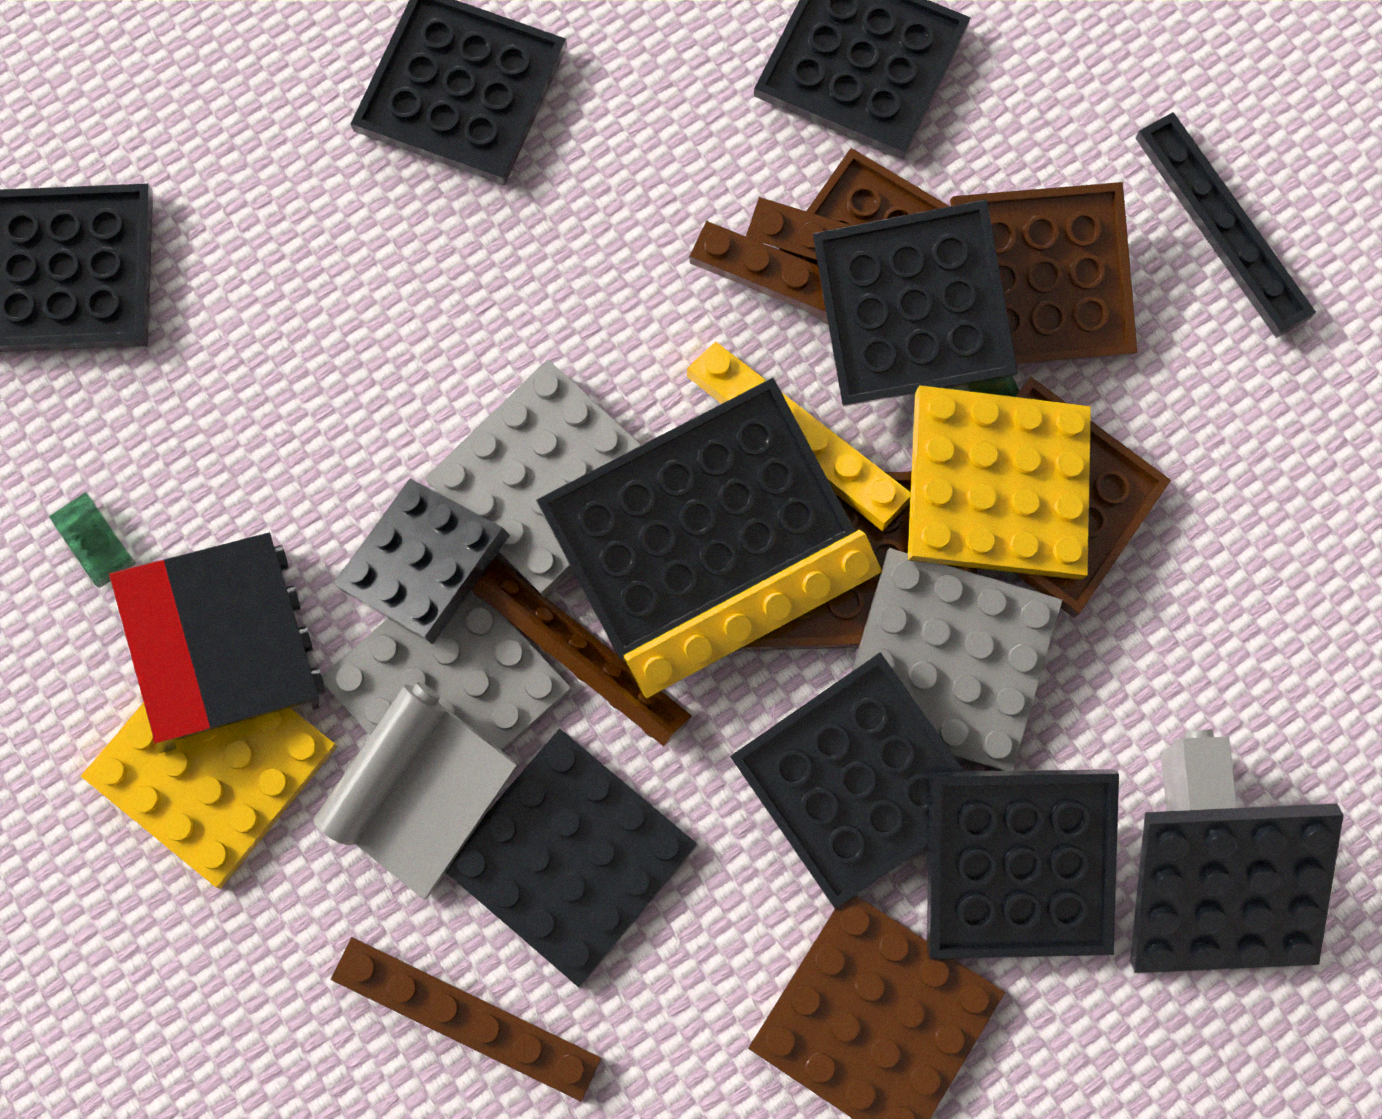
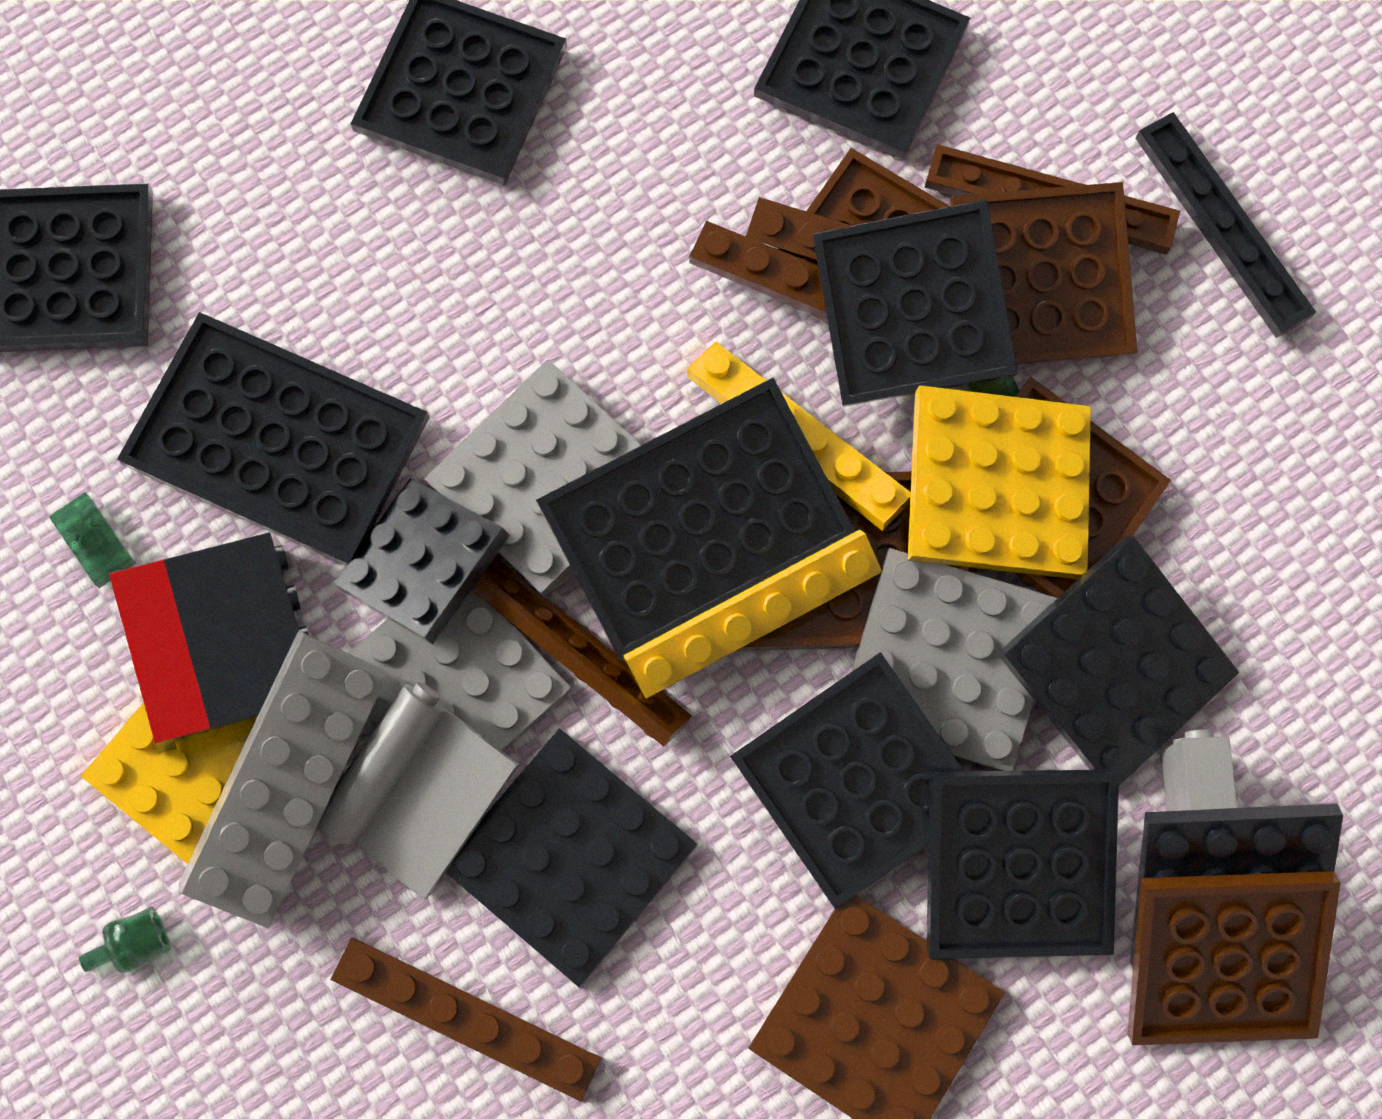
none -> clear green piece [79,906,170,974]
none -> black plate [117,312,430,566]
none -> light grey brick [179,631,389,929]
none -> reddish brown plate [924,144,1181,255]
none -> black plate [997,536,1240,786]
none -> reddish brown plate [1127,871,1341,1045]

